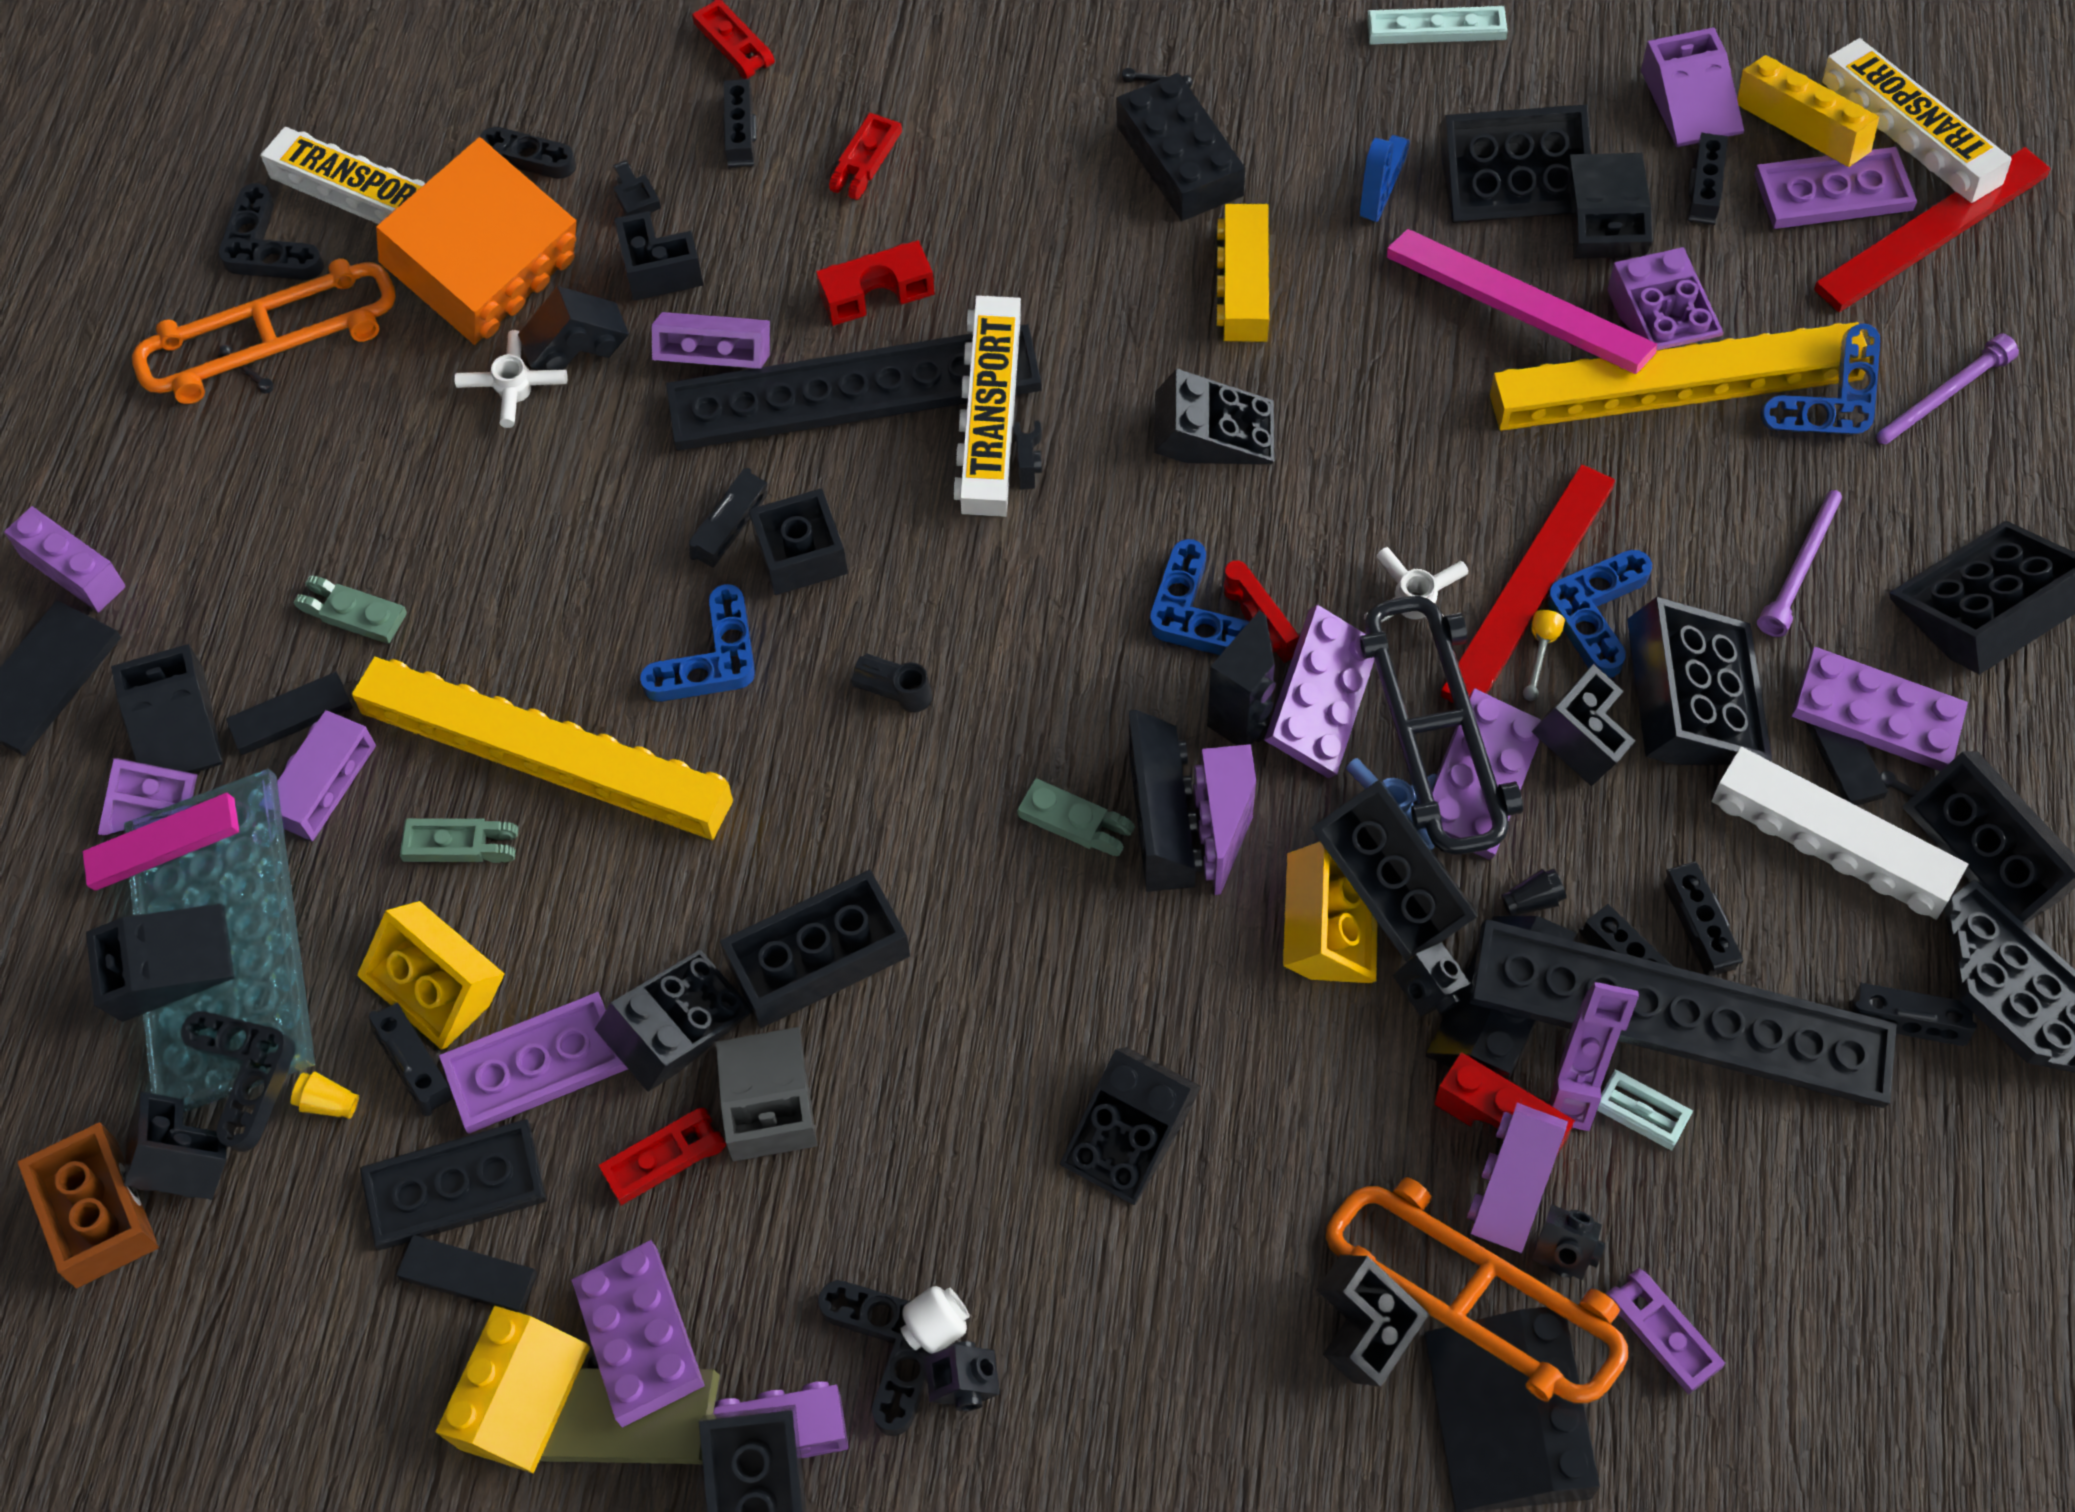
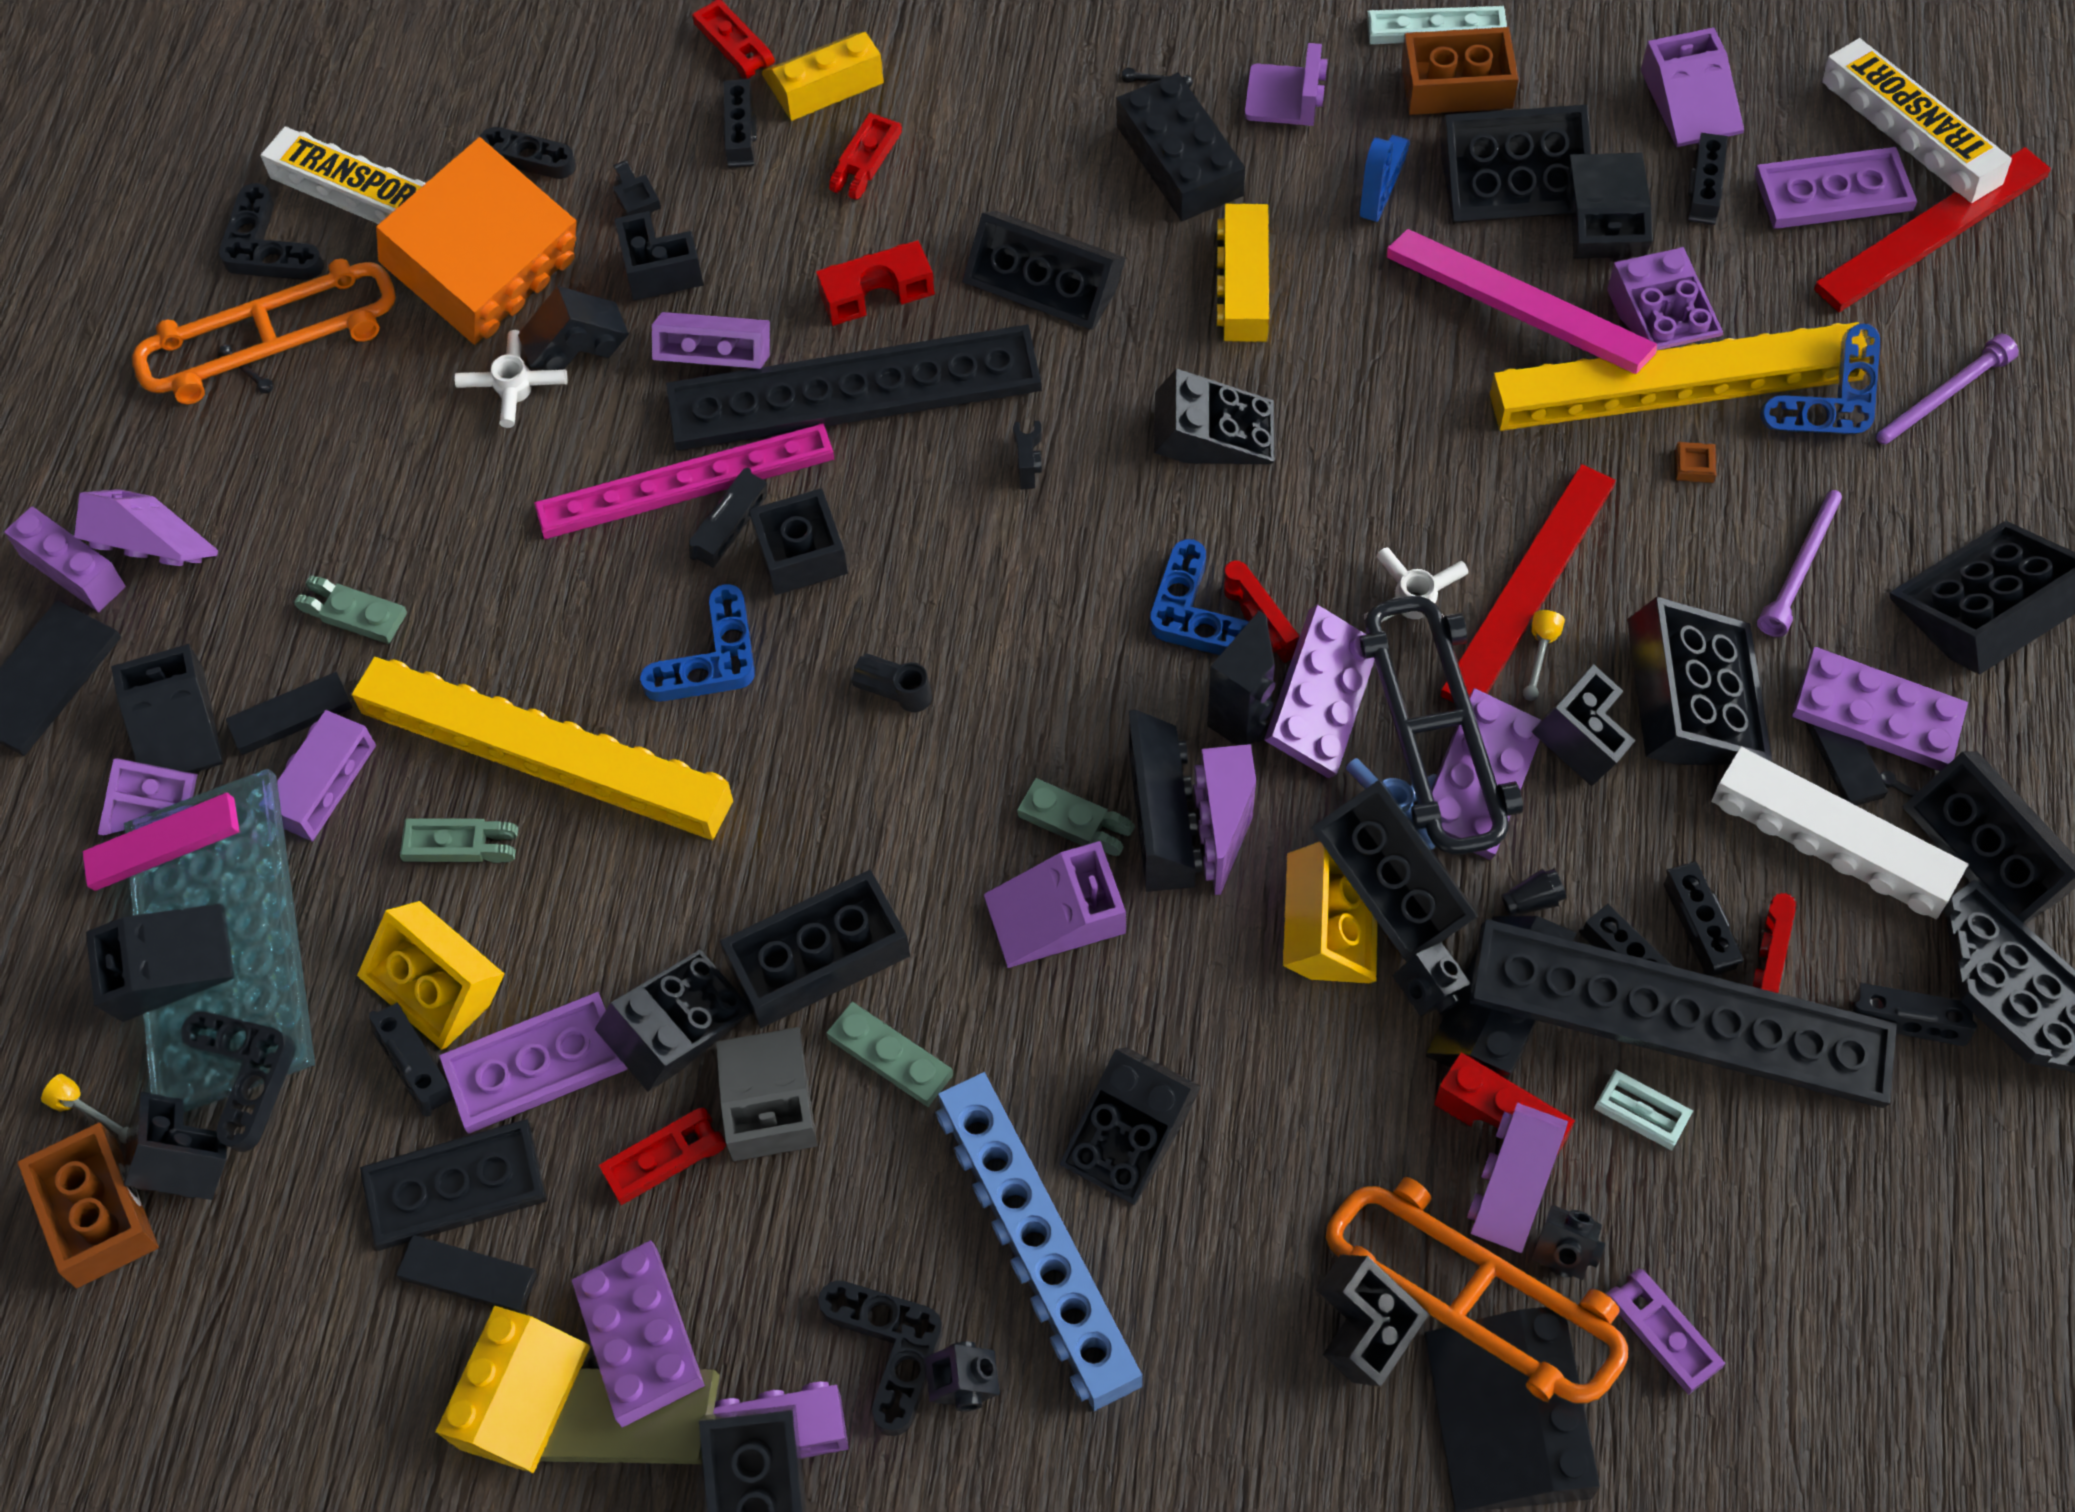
yellow cone [291,1071,359,1119] -> none
white head [900,1286,970,1354] -> none
brick [954,295,1021,517] -> none
blue beam [1547,550,1652,678] -> none
medium lavender slope [1549,982,1639,1131] -> none
yellow brick [1737,55,1879,167] -> none
none -> hinge [41,1074,128,1144]
none -> medium lavender slope [74,489,218,566]
none -> dark pink tile [534,423,835,539]
none -> yellow slope [762,32,884,121]
none -> sand green plate [826,1002,953,1107]
none -> medium blue brick [935,1072,1142,1411]
none -> black slope [962,211,1126,330]
none -> medium lavender slope [984,841,1126,968]
none -> medium lavender bracket [1245,43,1328,126]
none -> dark orange brick [1401,27,1519,115]
none -> dark orange tile [1675,442,1716,483]
none -> red hinge [1752,892,1797,993]

